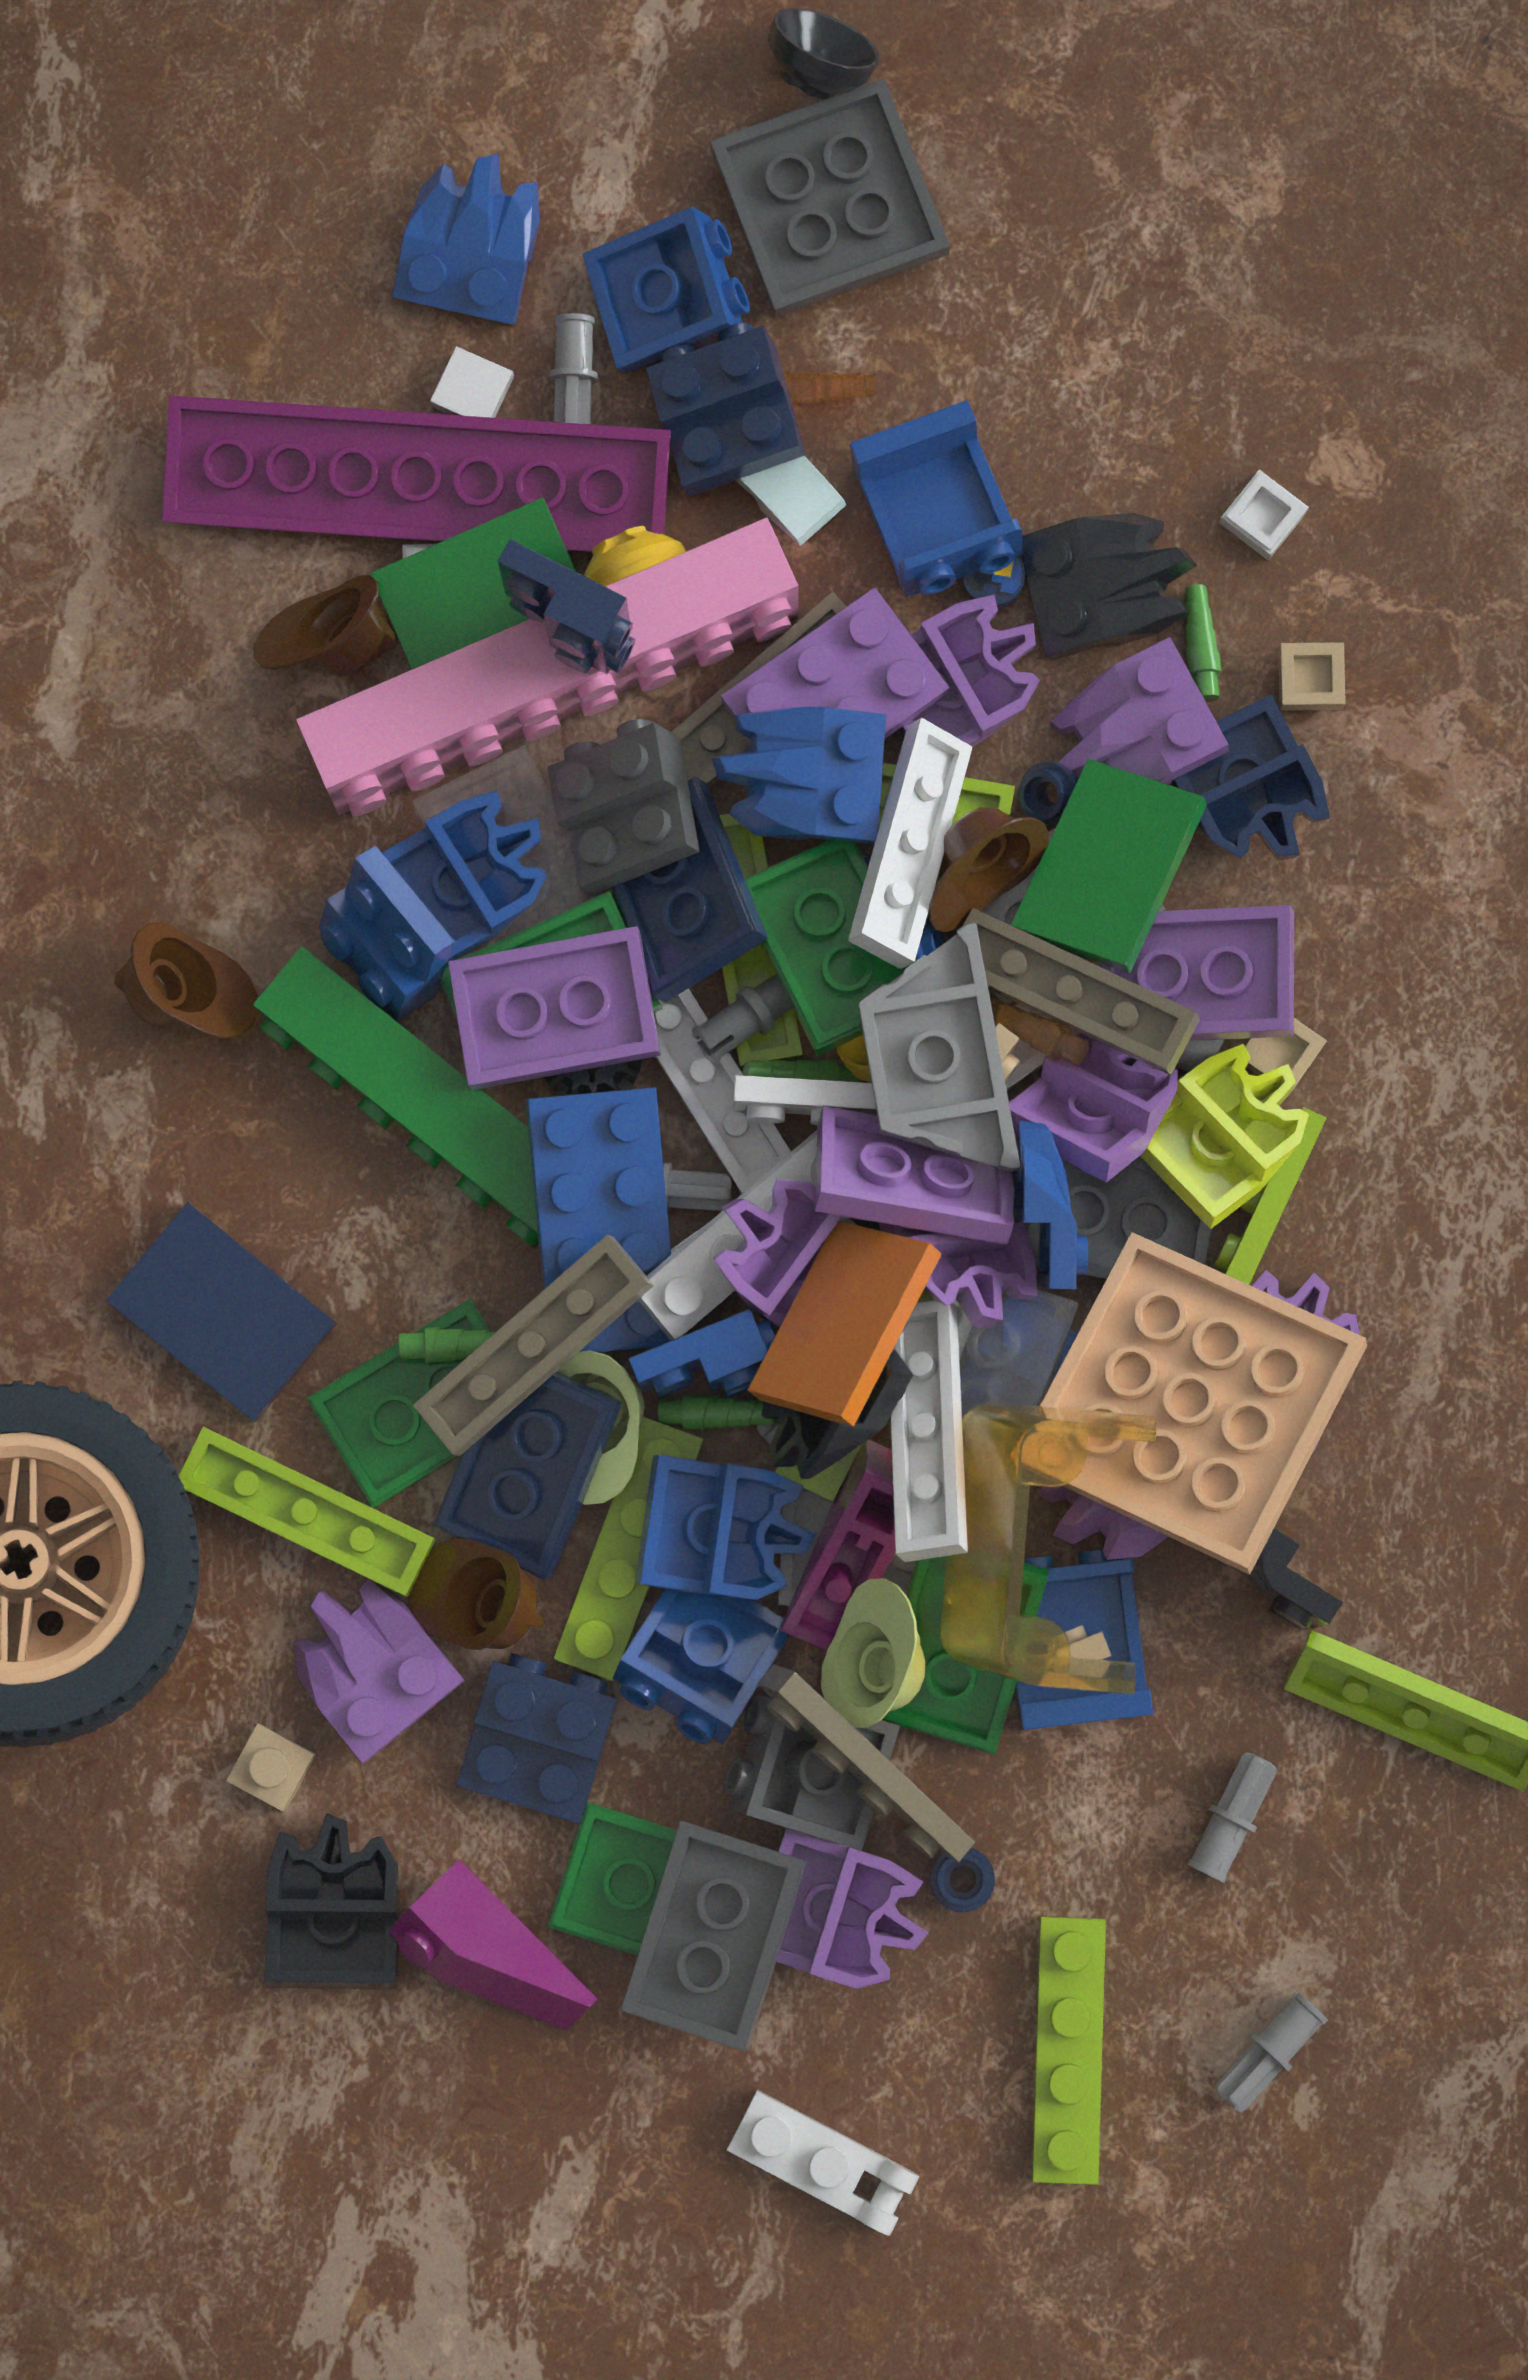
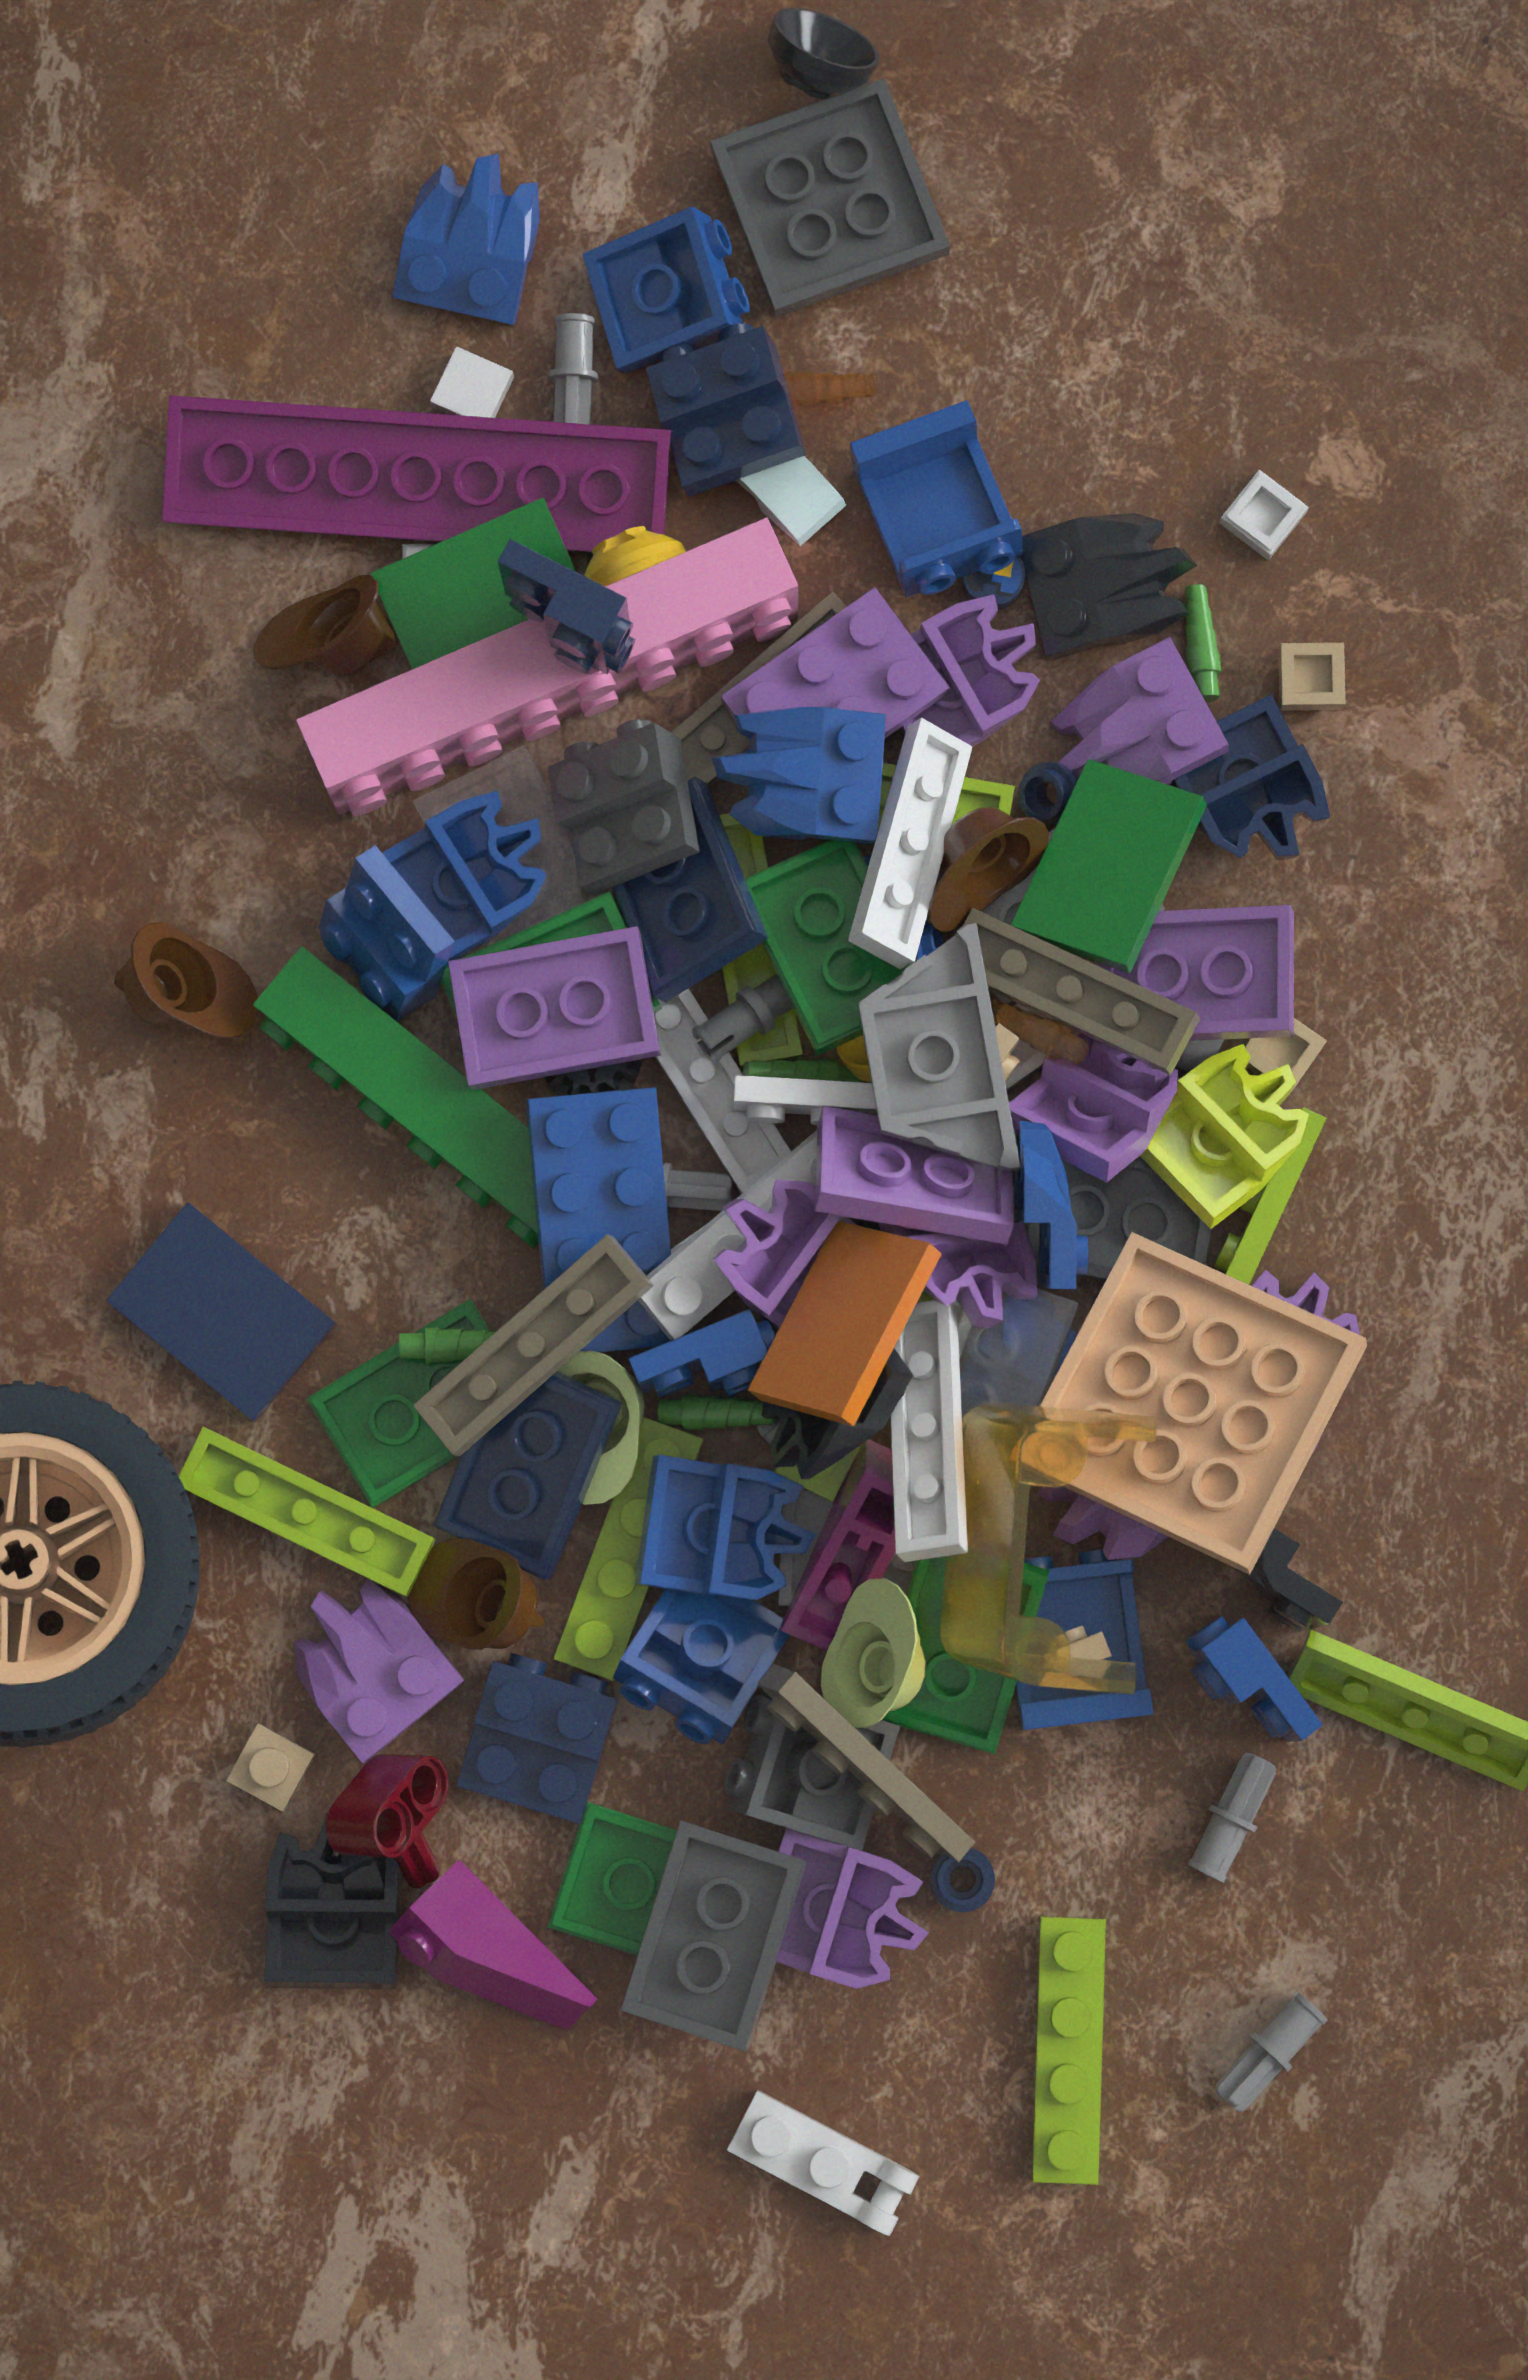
none -> dark red beam [325,1754,448,1889]
none -> blue plate [1185,1616,1323,1742]

